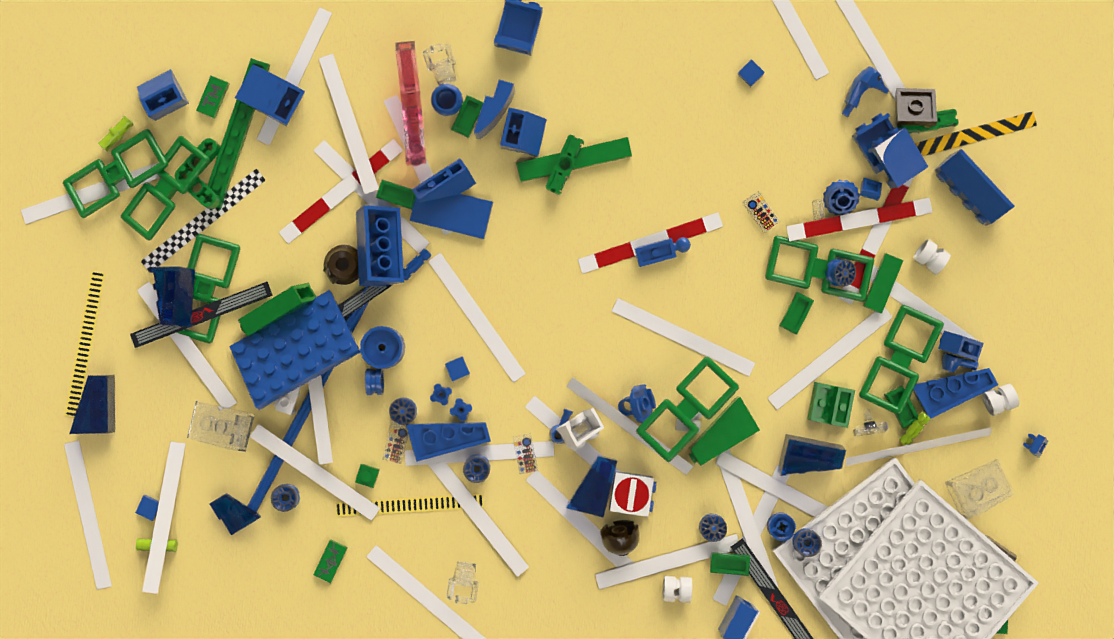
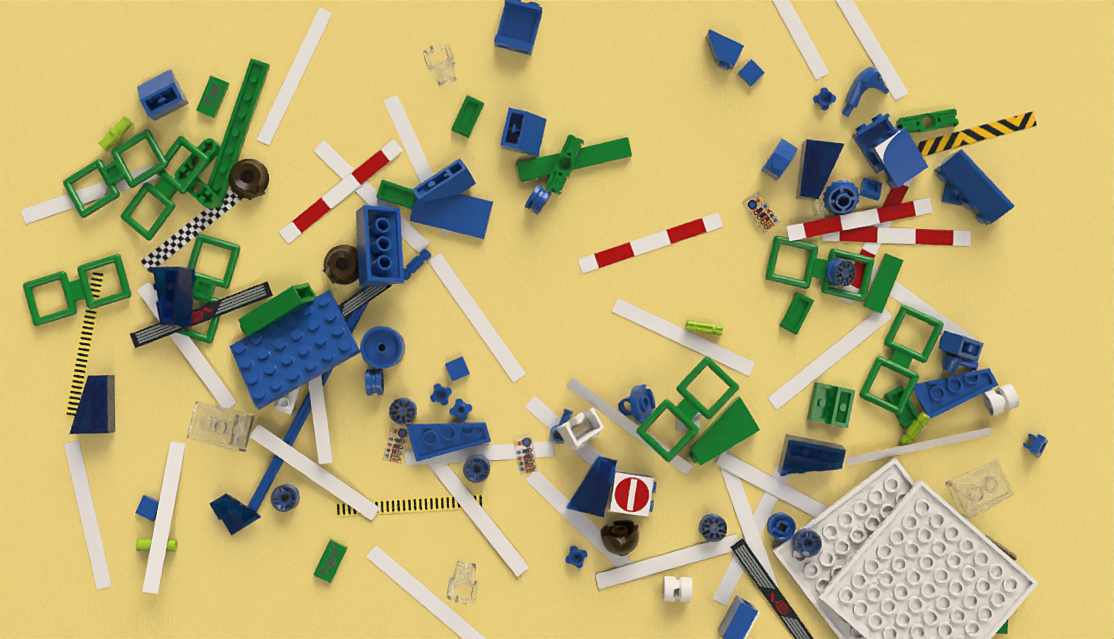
blue slope [235,65,305,127] -> none
white sticker [319,54,379,194] -> none
green plate [355,464,380,488] -> none
clear pink arch [395,41,426,166] -> none
blue piece [431,84,463,116] -> none
blue slope [474,79,515,140] -> none
blue plate [634,237,691,267] -> none
green tile [710,552,750,576] -> none
clear piece [853,409,889,437] -> none
plate [895,88,937,126] -> none
white wheel [913,239,951,275] -> none
none -> green bar [23,254,132,326]
none -> dark brown piece [229,159,269,200]
none -> blue wheel [524,184,552,215]
none -> blue plate [565,546,588,568]
none -> lime axle [685,320,723,336]
none -> blue slope [706,29,744,70]
none -> blue slope [761,139,798,181]
none -> clear blue wedge [796,139,845,201]
none -> blue plate [813,88,836,111]
none -> sticker [822,227,971,246]
none -> blue tile [942,183,962,206]

